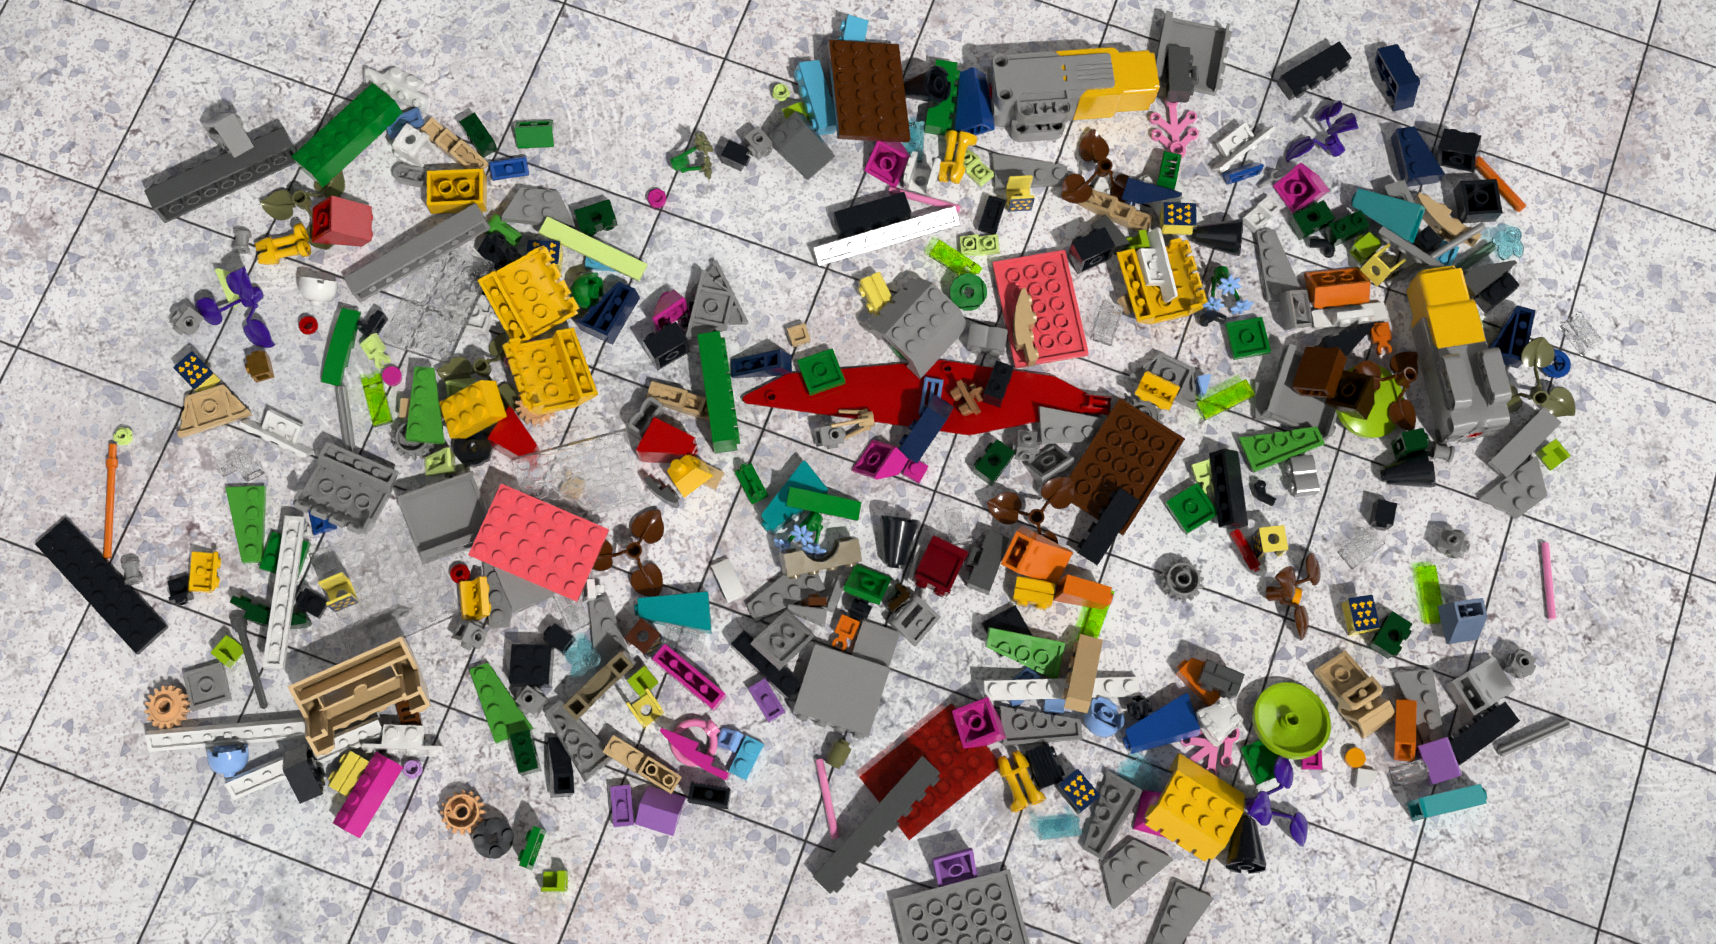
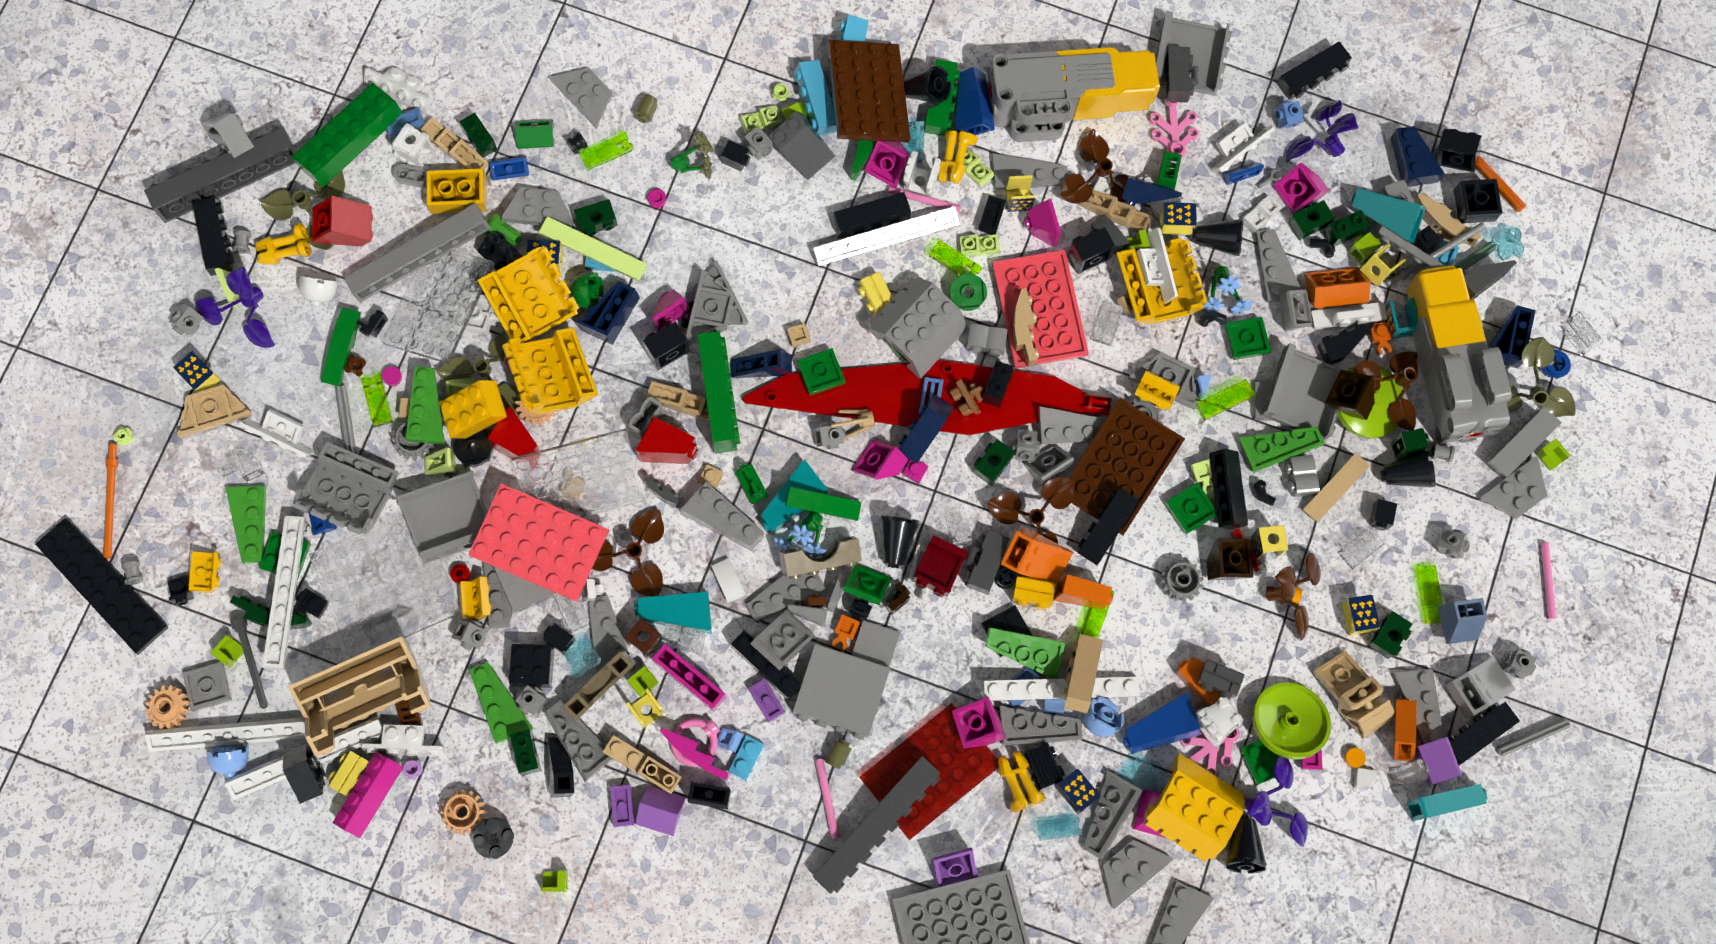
pearl gold brick [245,350,275,383] -> none
red plate [299,316,318,335] -> none
light yellow piece [318,572,359,612] -> none
yellowish green plate [360,333,391,369] -> none
green plate [518,826,546,870] -> none
yellow torso [667,454,713,498] -> none
light grey plate [889,594,941,646] -> none
black gear [1127,695,1152,720] -> none
reddish brown brick [1292,346,1347,399] -> none
dark blue wedge [1374,44,1420,112] -> none
black brick [1474,272,1519,313] -> none
none -> black brick [192,196,235,276]
none -> reddish brown plate [344,355,366,377]
none -> light grey wing [550,67,613,129]
none -> black wheel [566,132,588,155]
none -> clear neon green plate [579,132,634,171]
none -> olive brick [634,94,658,123]
none -> light grey wedge [680,482,764,551]
none -> yellowish green slope [740,105,782,135]
none -> green slope [851,140,877,181]
none -> black wheel [995,567,1016,589]
none -> dark pink slope [1024,199,1061,247]
none -> dark brown slope [1206,538,1254,580]
none -> medium blue brick [1275,99,1304,129]
none -> tan slope [1303,453,1370,522]
none -> teal piece [1385,298,1419,339]

